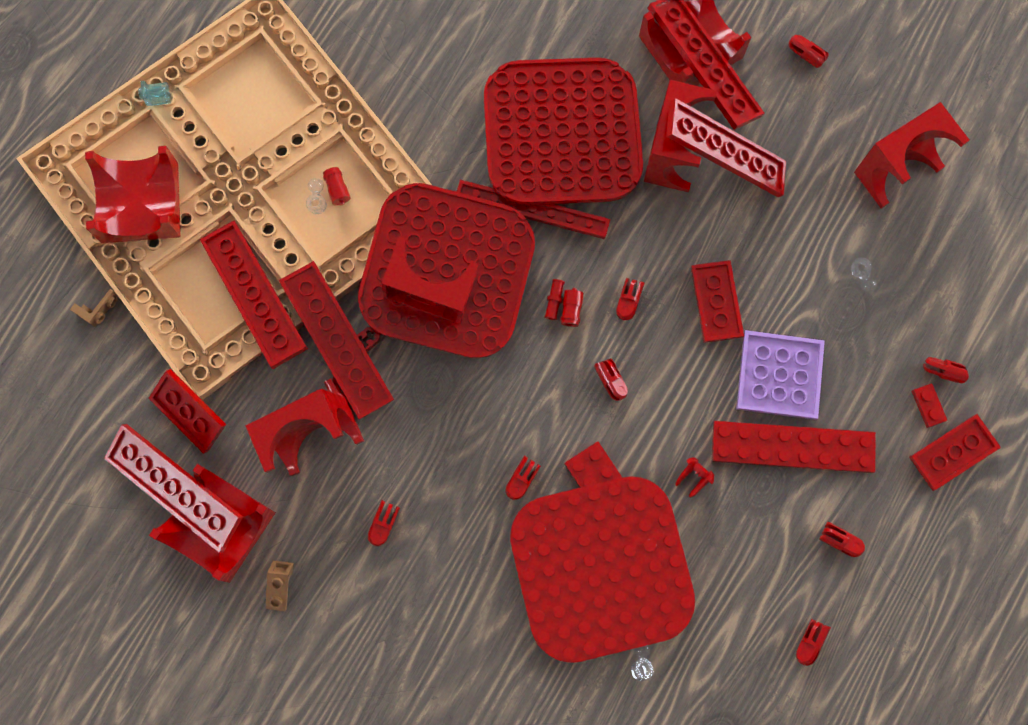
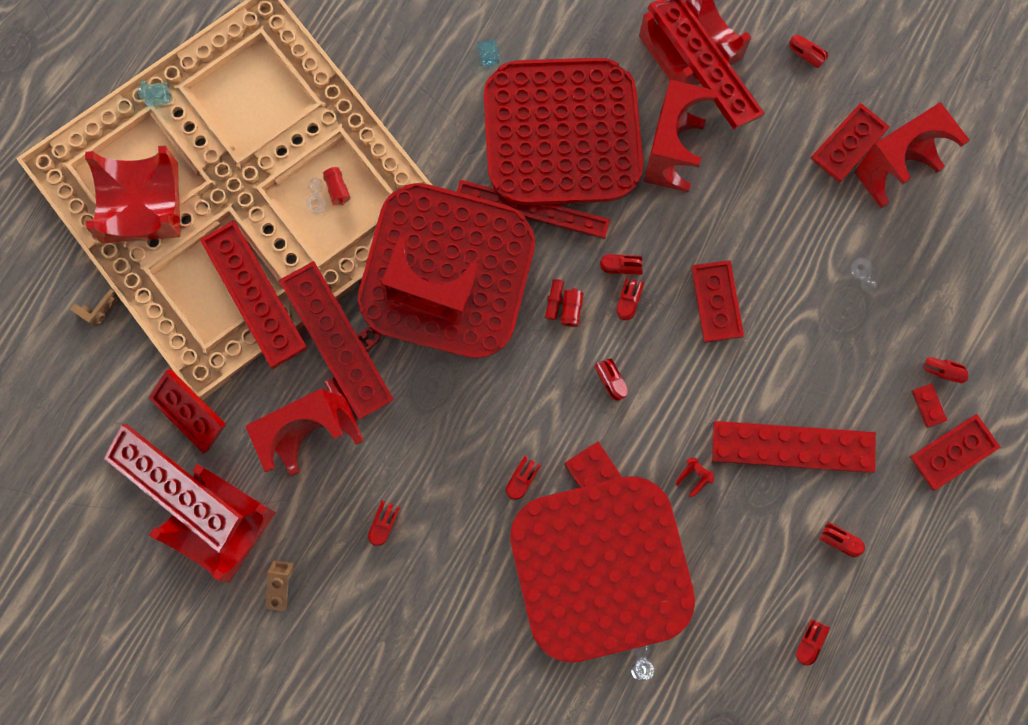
red plate [666,98,786,197] -> none
lavender plate [736,330,825,420] -> none
none -> clear light blue bracket [477,39,499,67]
none -> red arm [600,254,643,275]
none -> red plate [810,103,890,183]

